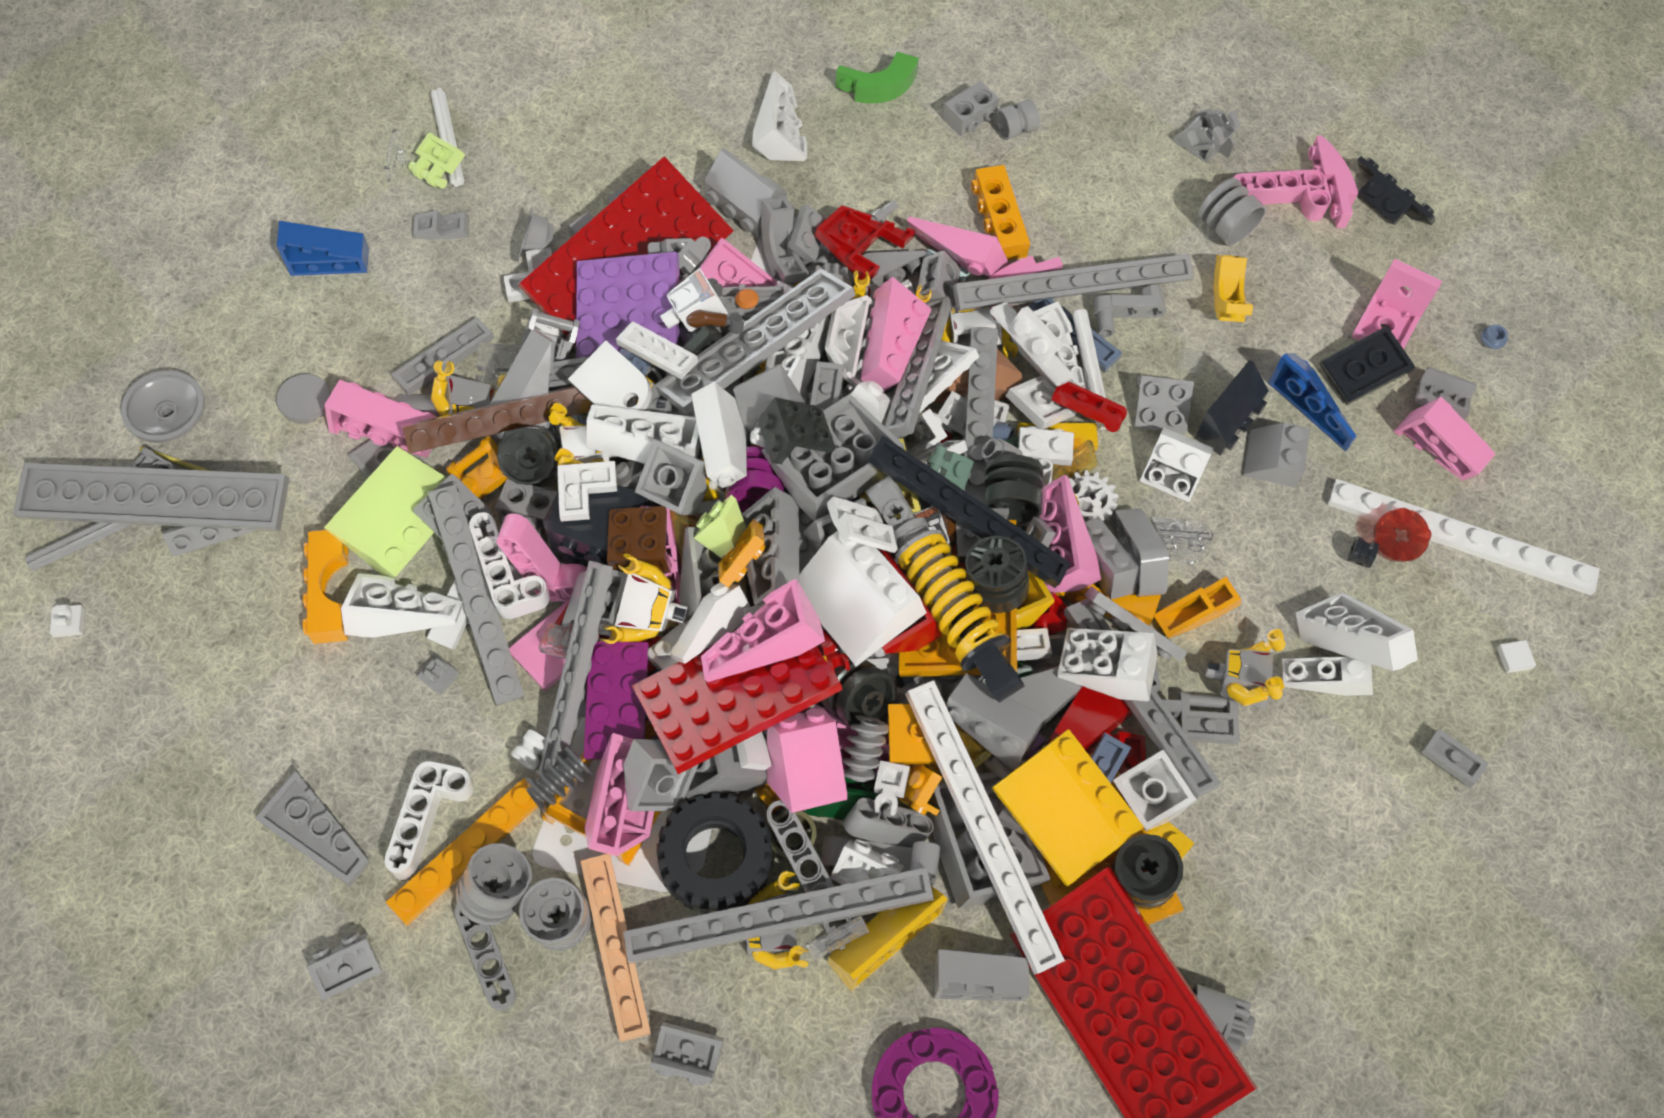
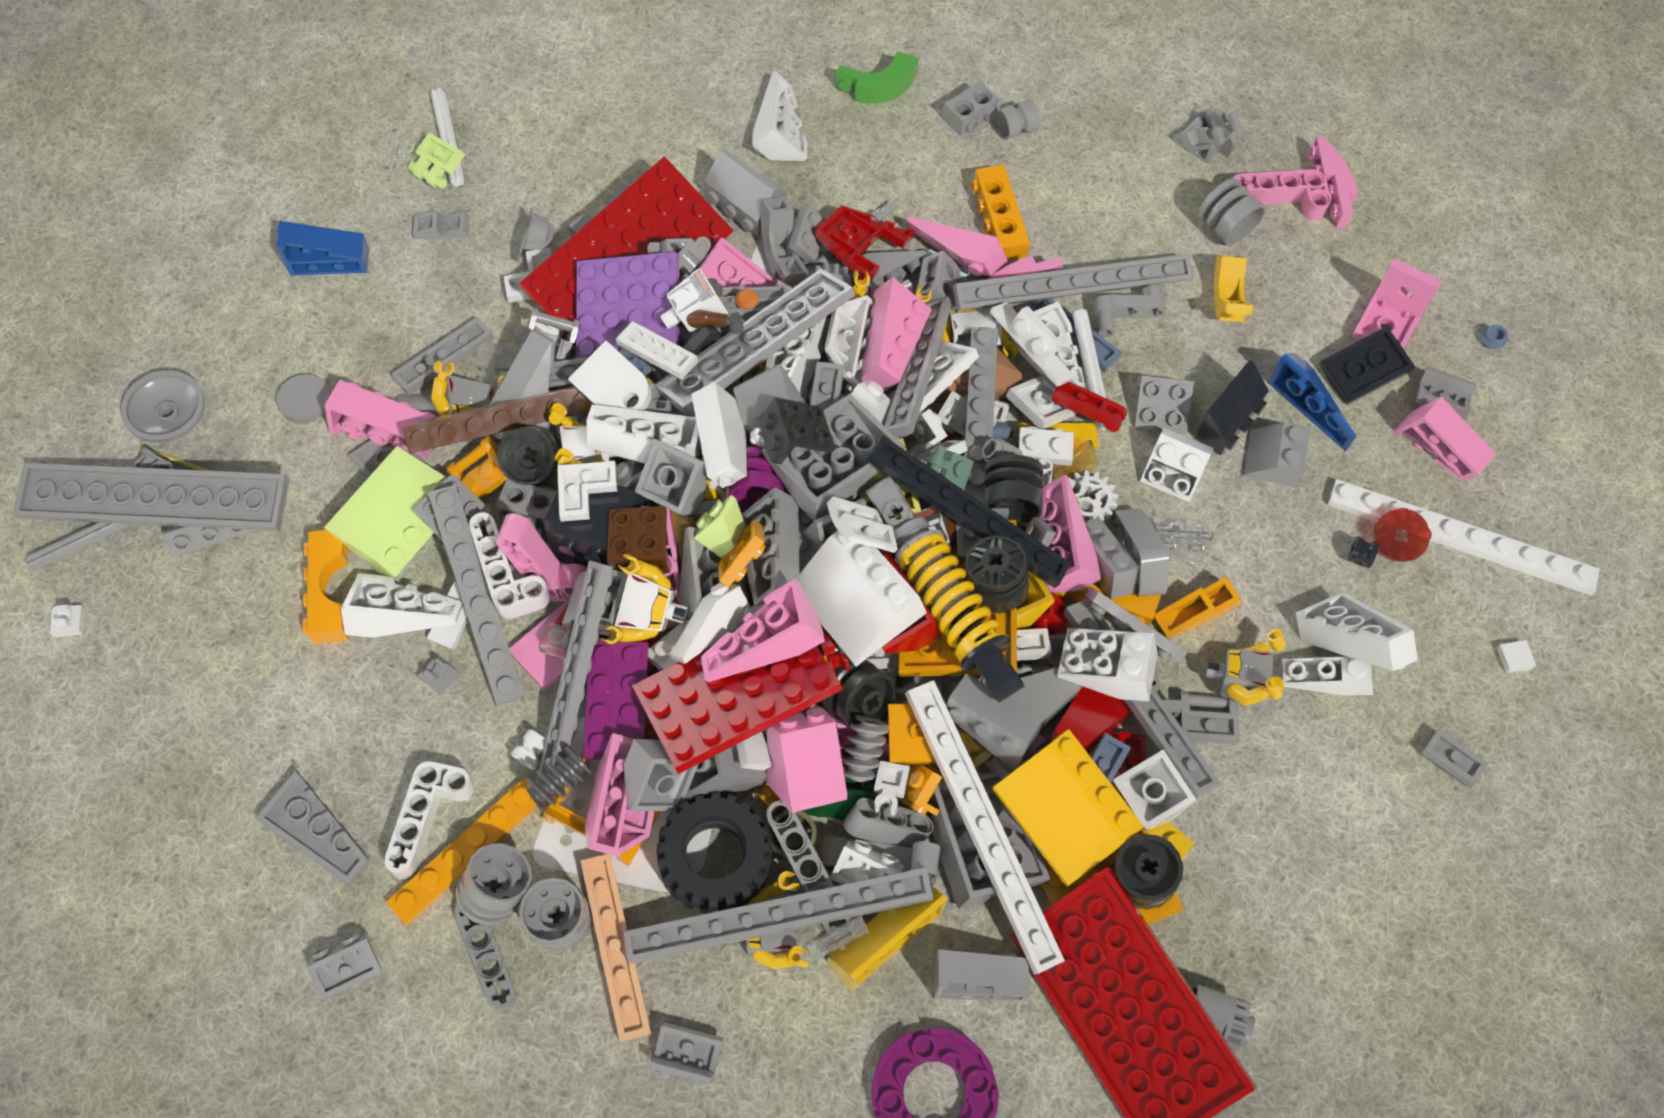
black bracket [1357,156,1435,225] -> none

